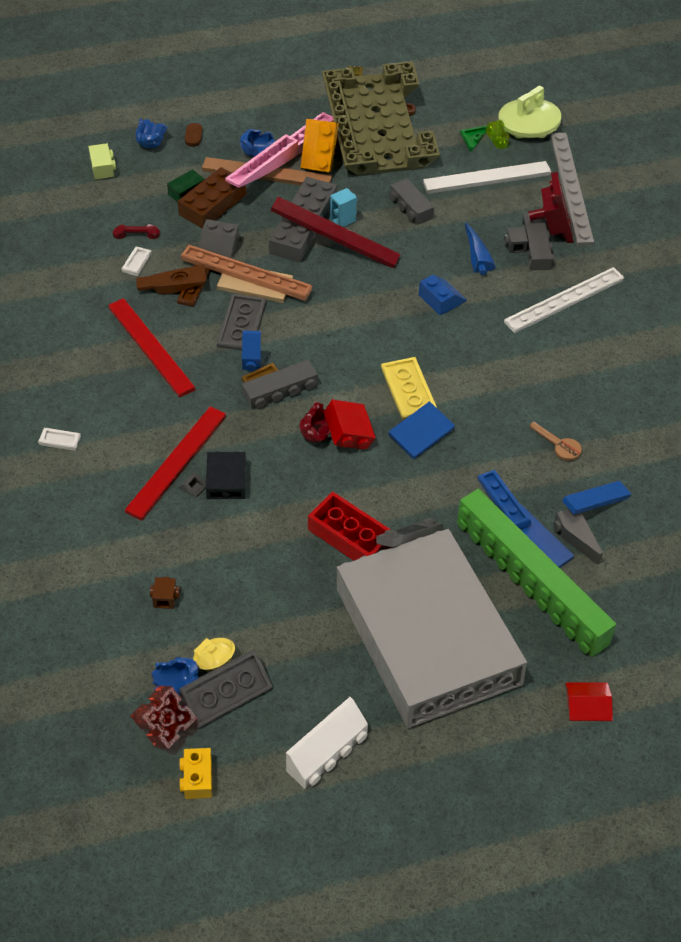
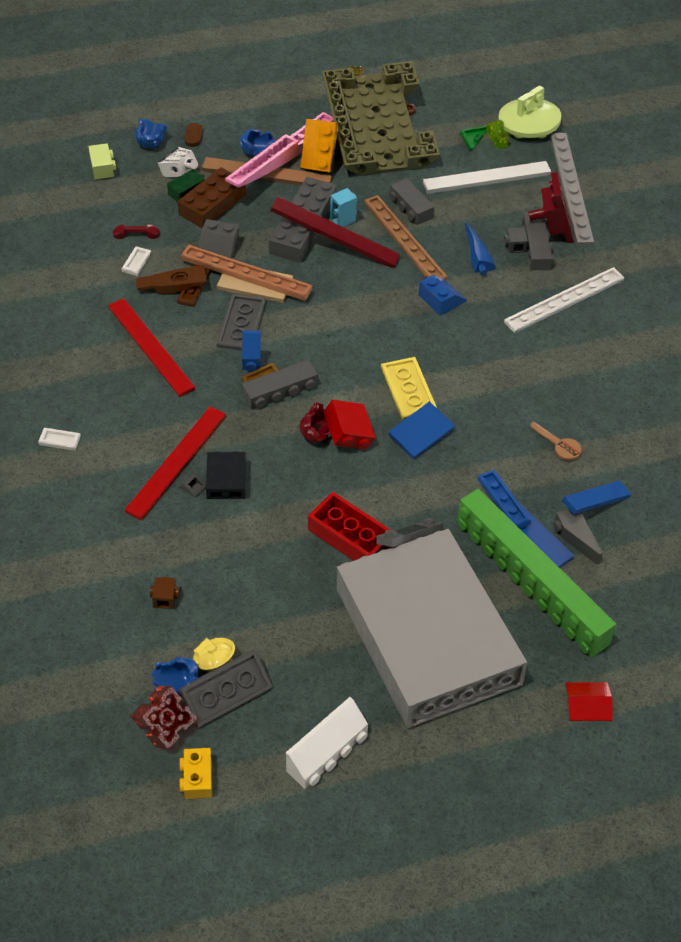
none -> white torso [158,147,198,177]
none -> medium nougat tile [364,195,448,280]

